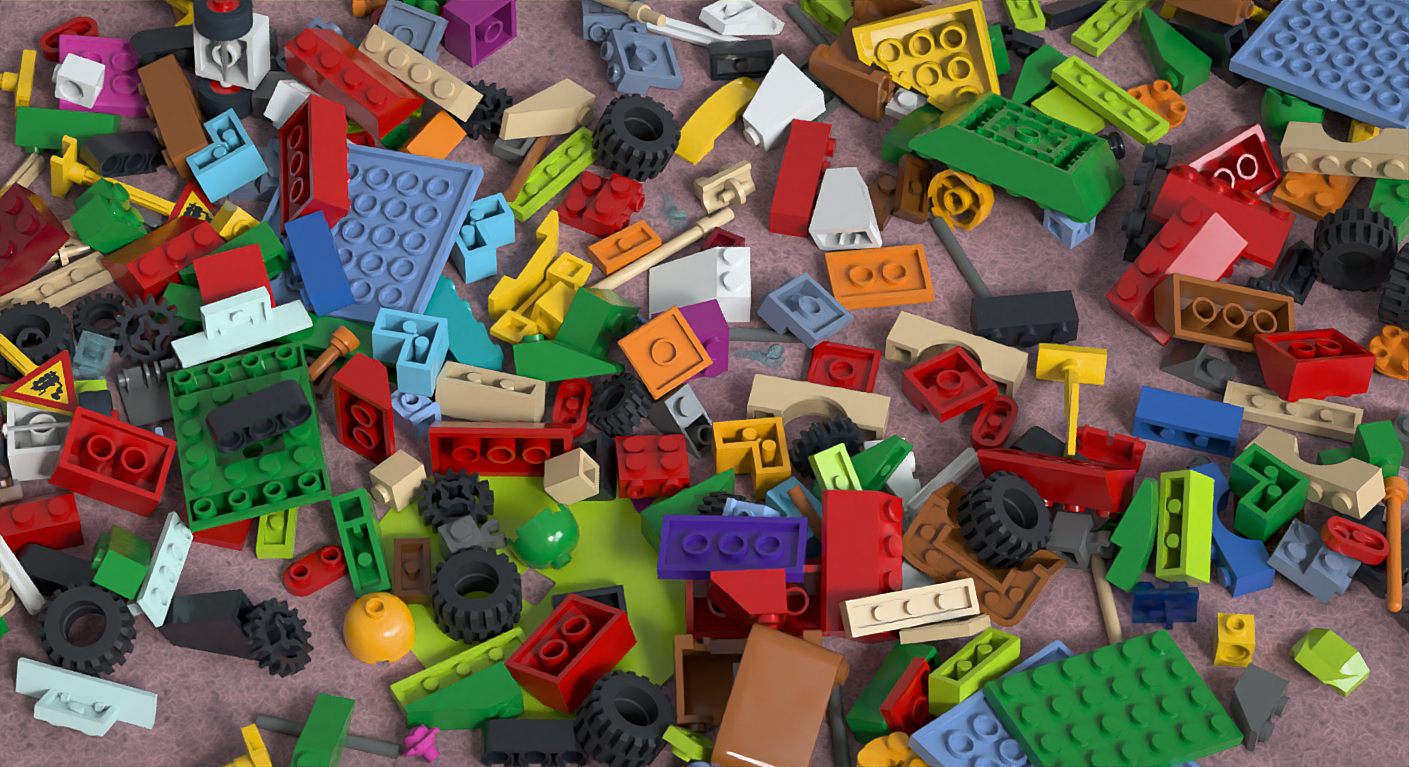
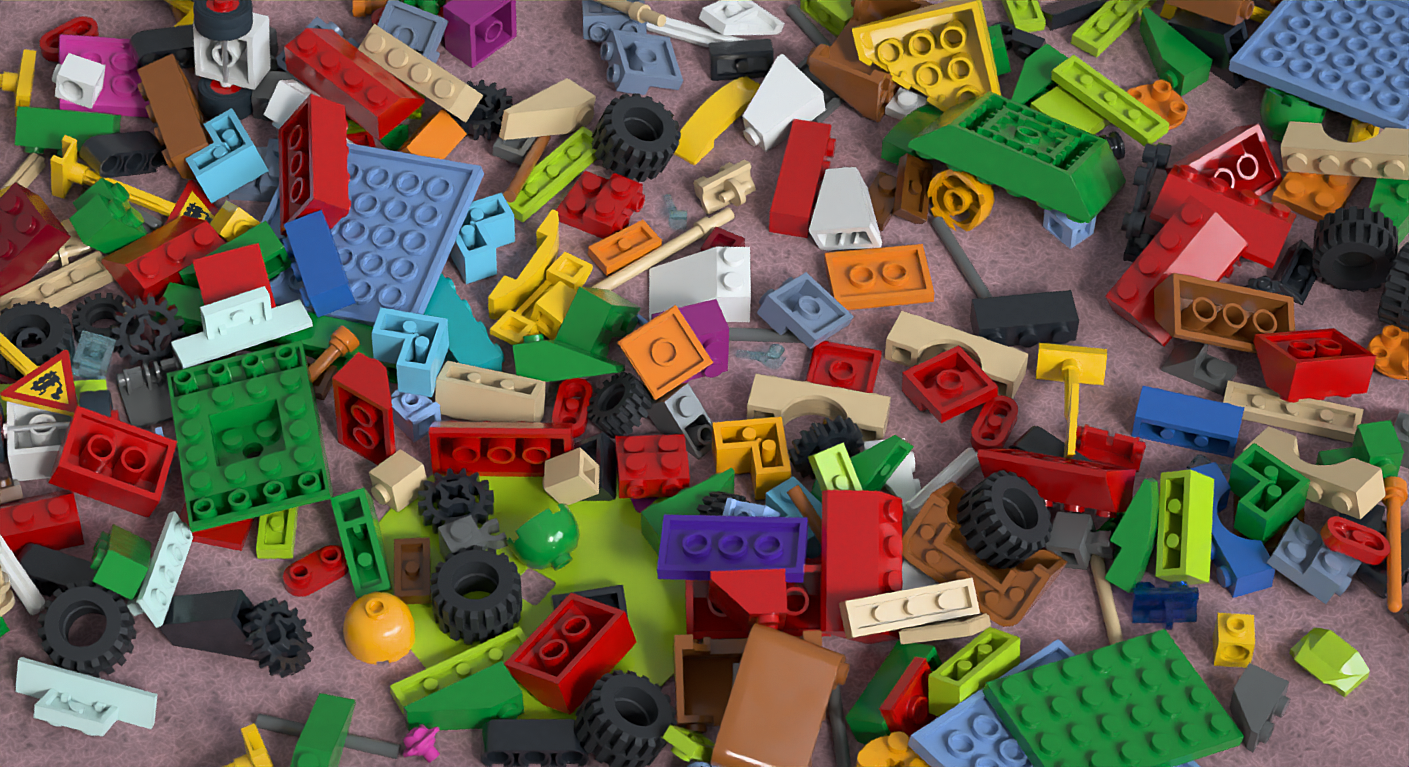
black beam [205,380,312,454] -> none

